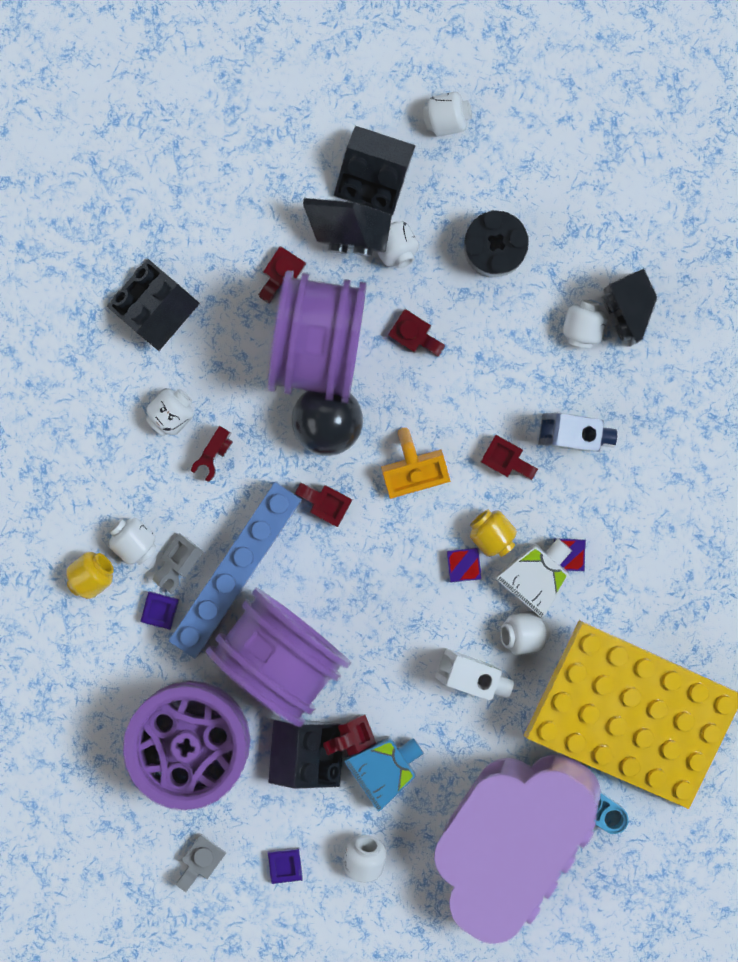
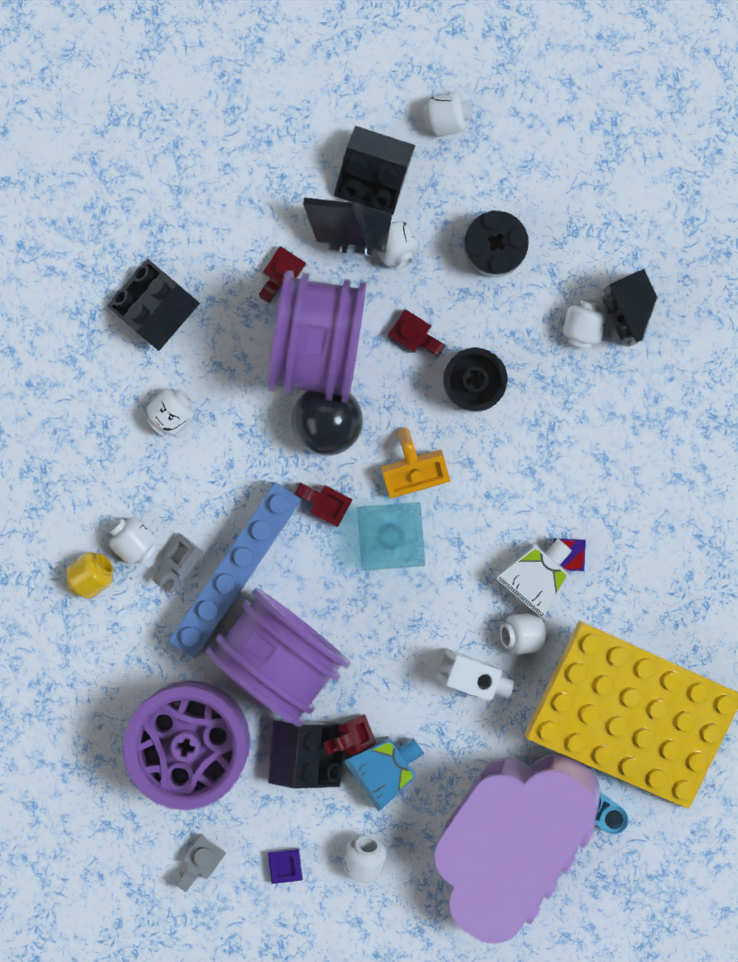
dark purple tile [140,591,180,630] -> none
dark red plate [191,426,233,482] -> none
dark purple tile [447,548,482,583] -> none
yellow head [470,509,517,557] -> none
dark red plate [480,435,538,480] -> none
torso [538,413,617,452] -> none
none -> clear light blue brick [357,502,425,571]
none -> black brick [443,347,508,413]

